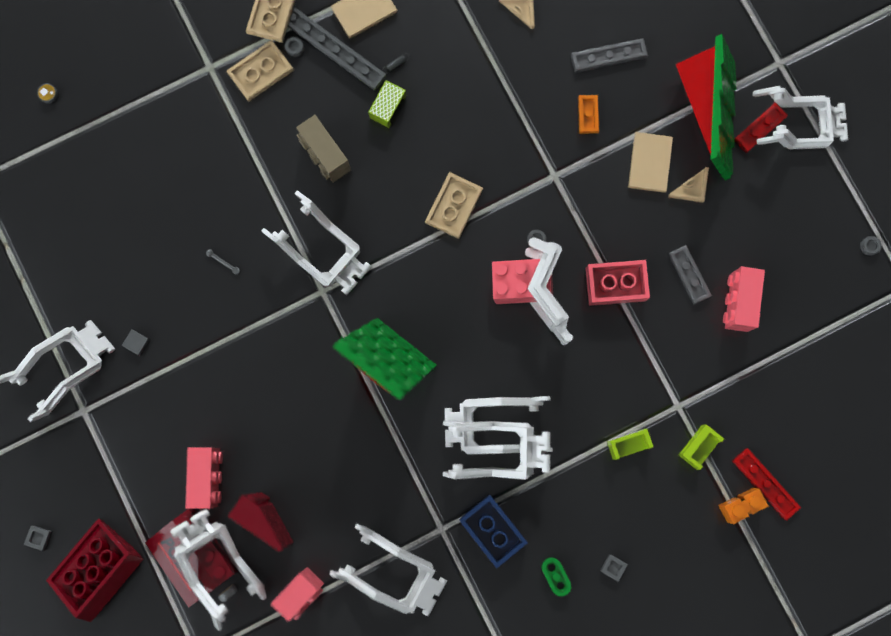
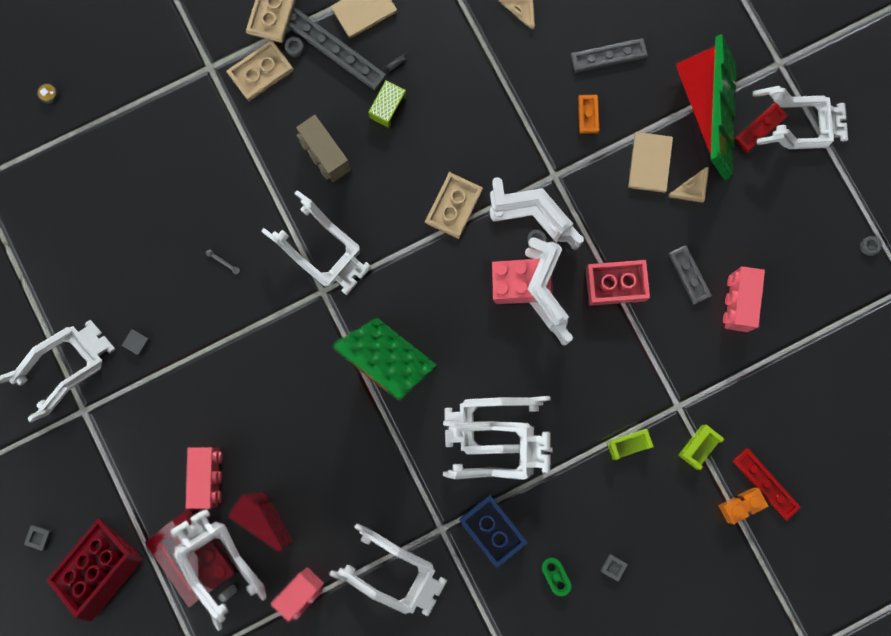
none -> white piece [490,177,584,251]

